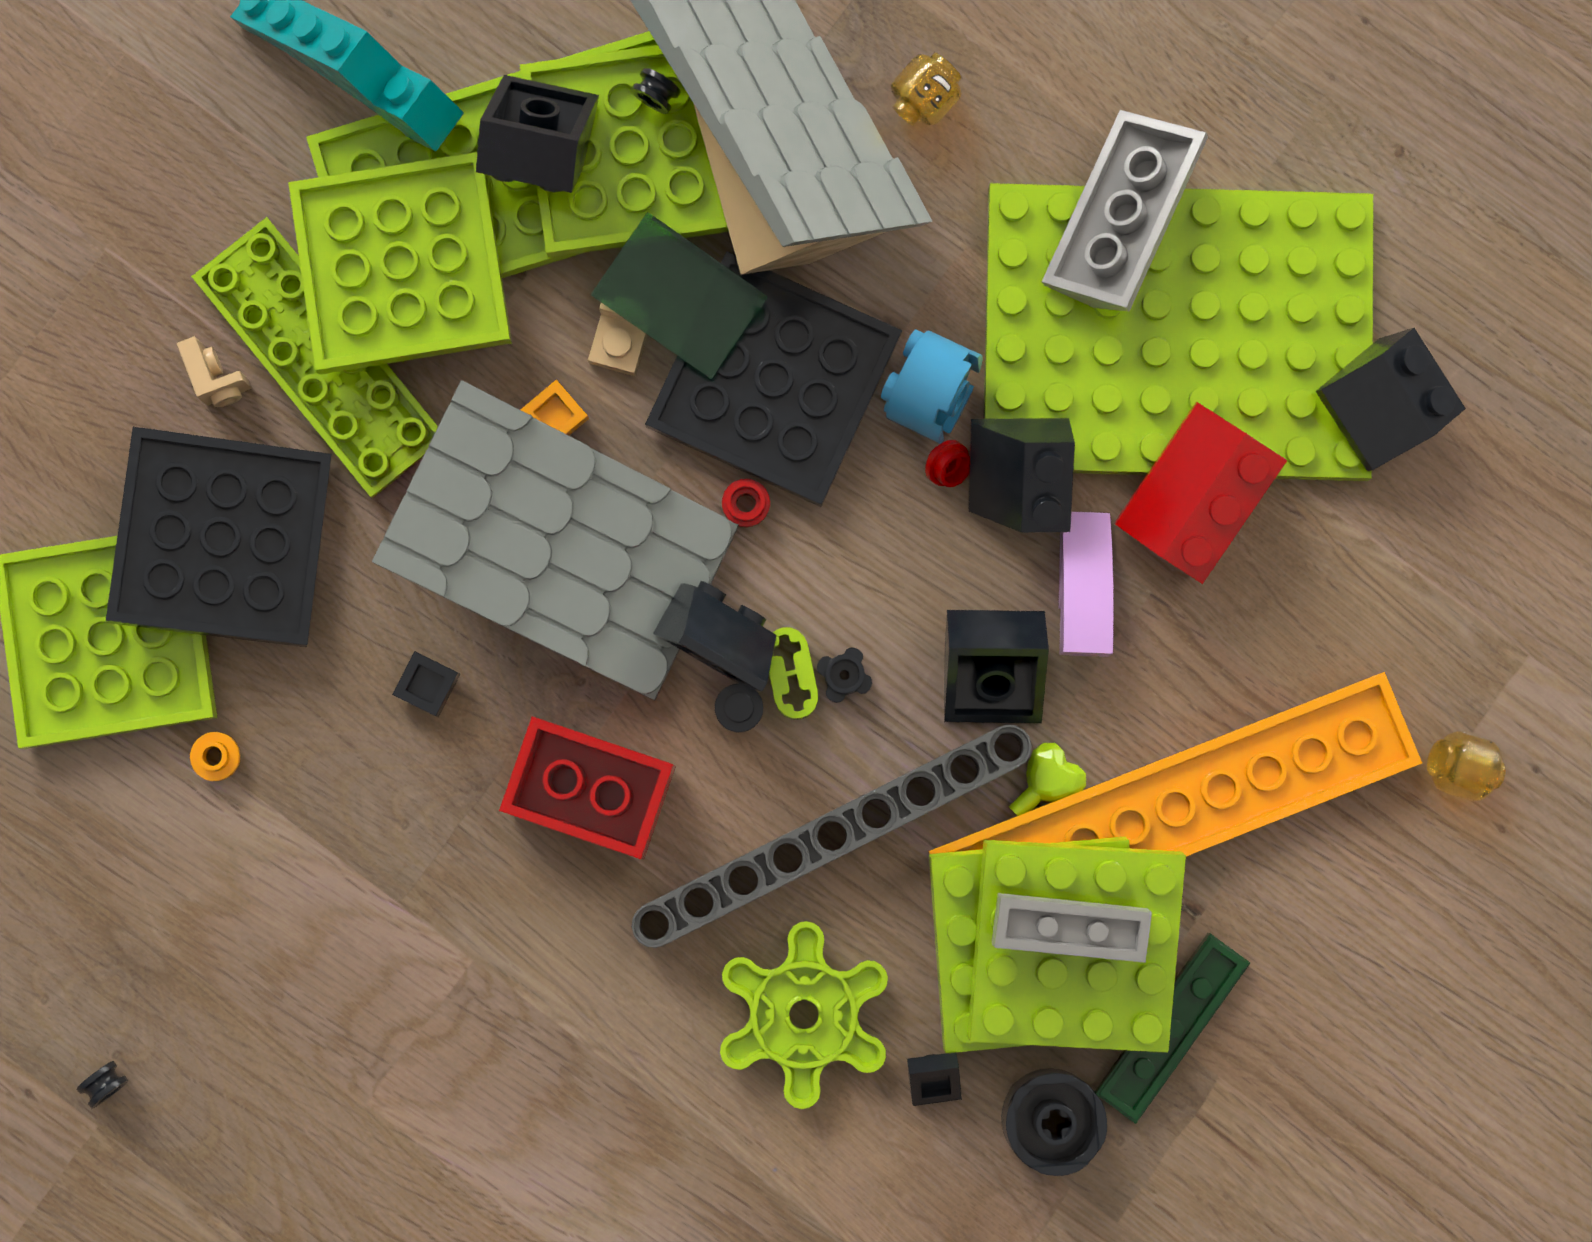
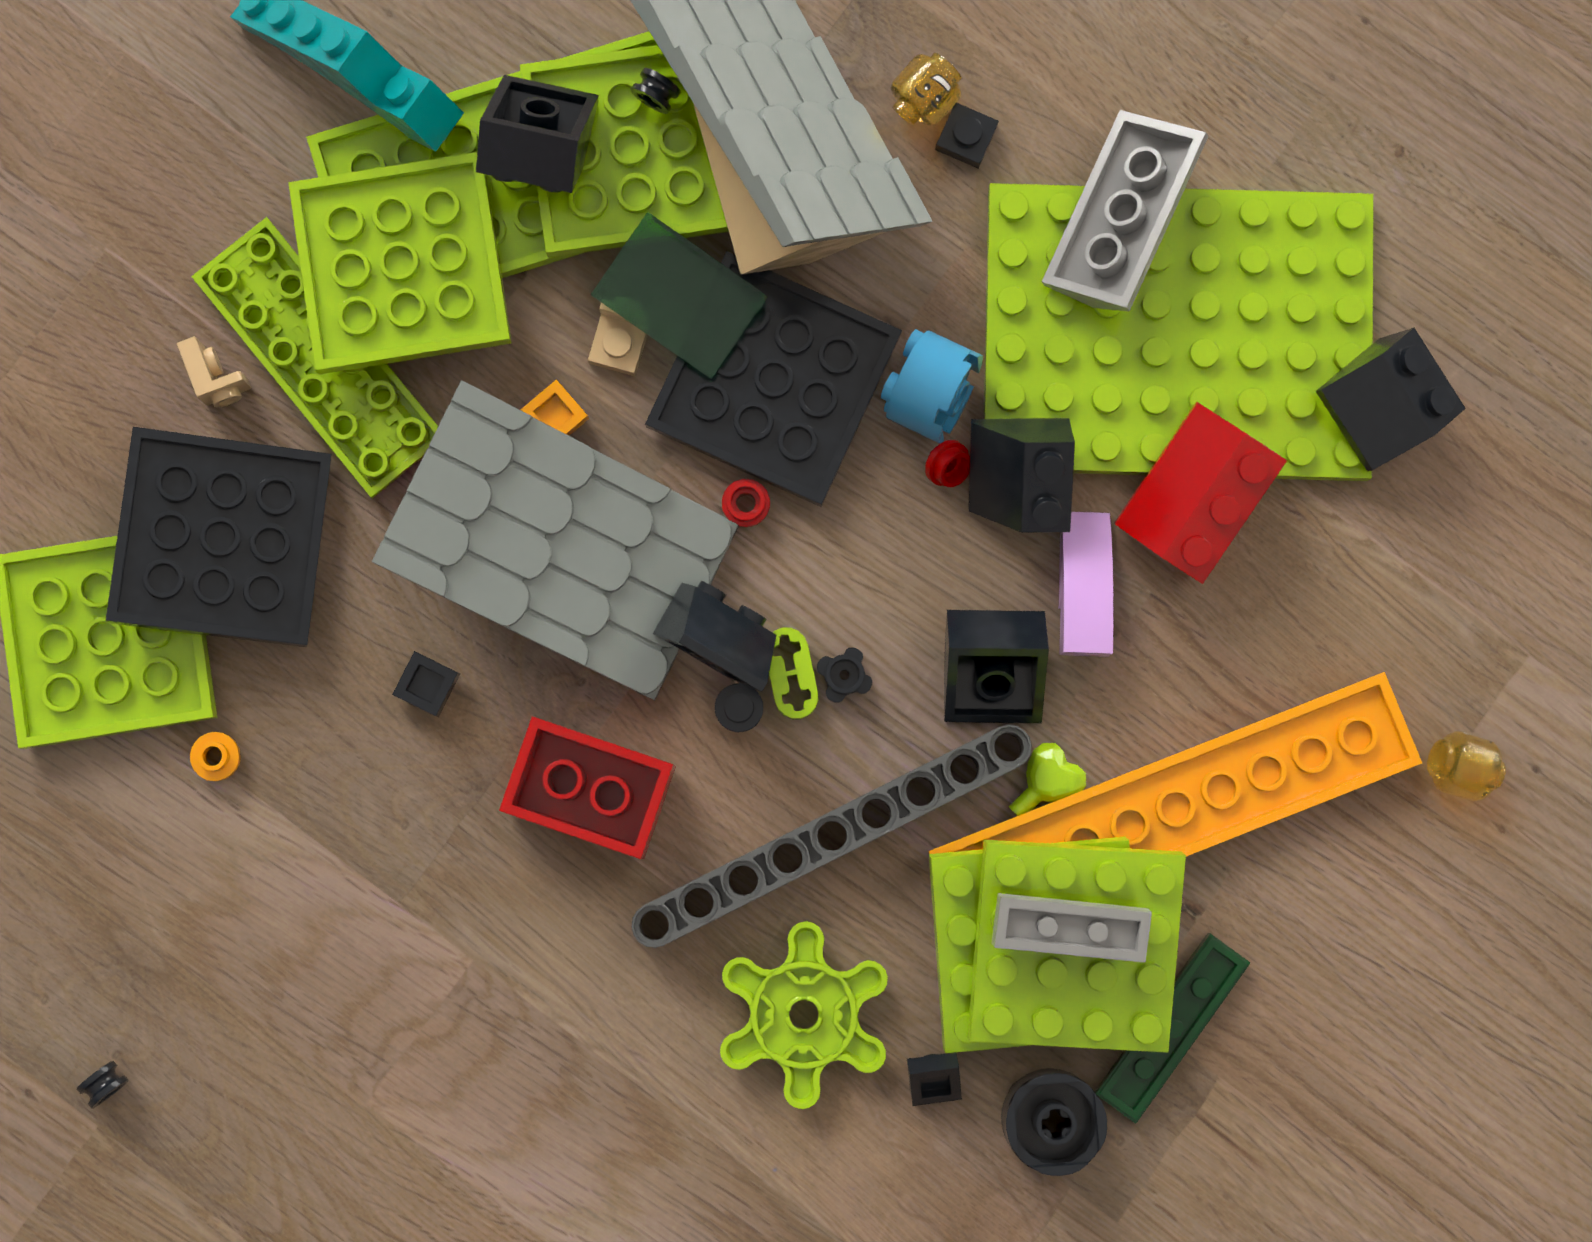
none -> black plate [935,102,999,169]

